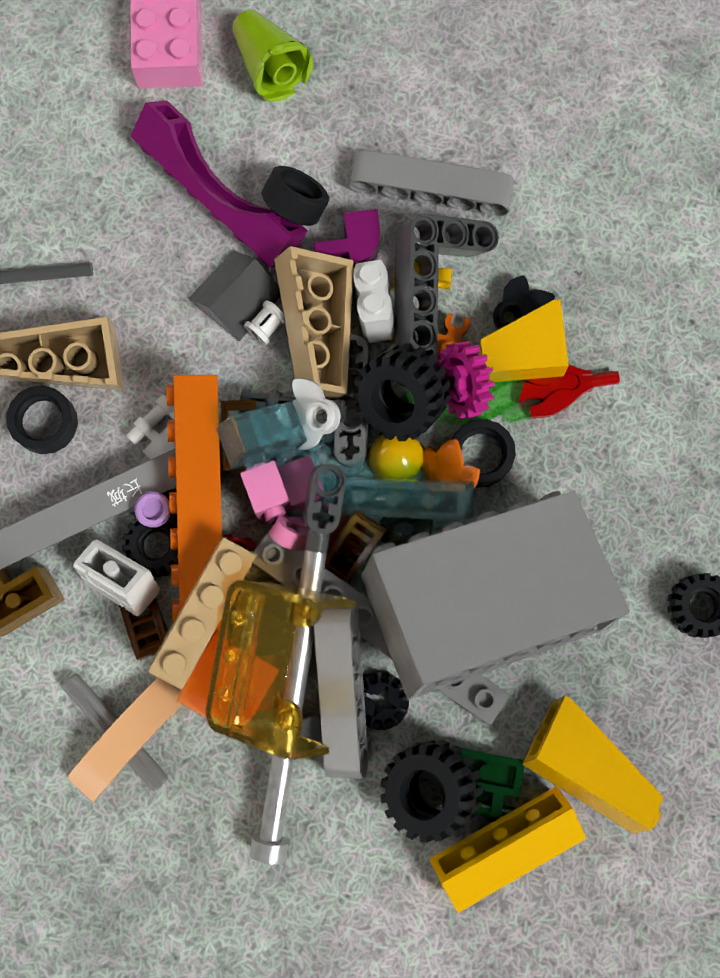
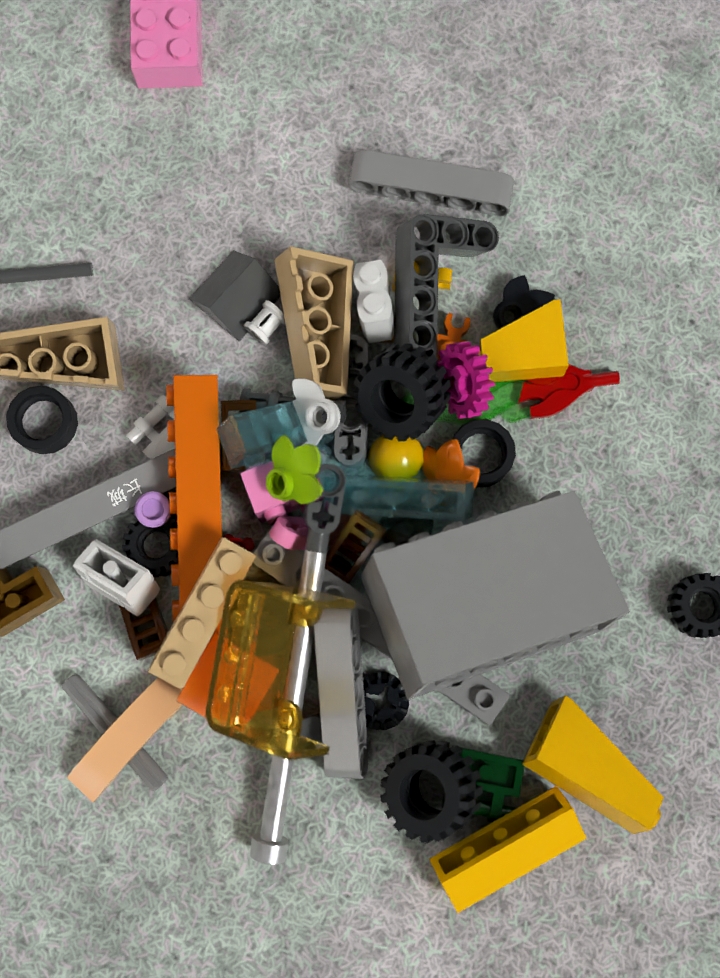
magenta arch [130,100,308,268] -> none
lime cone [232,10,313,102] -> none
black tyre [261,165,330,226] -> none
magenta brick [313,209,380,272] -> none
none -> lime plate [266,435,323,504]

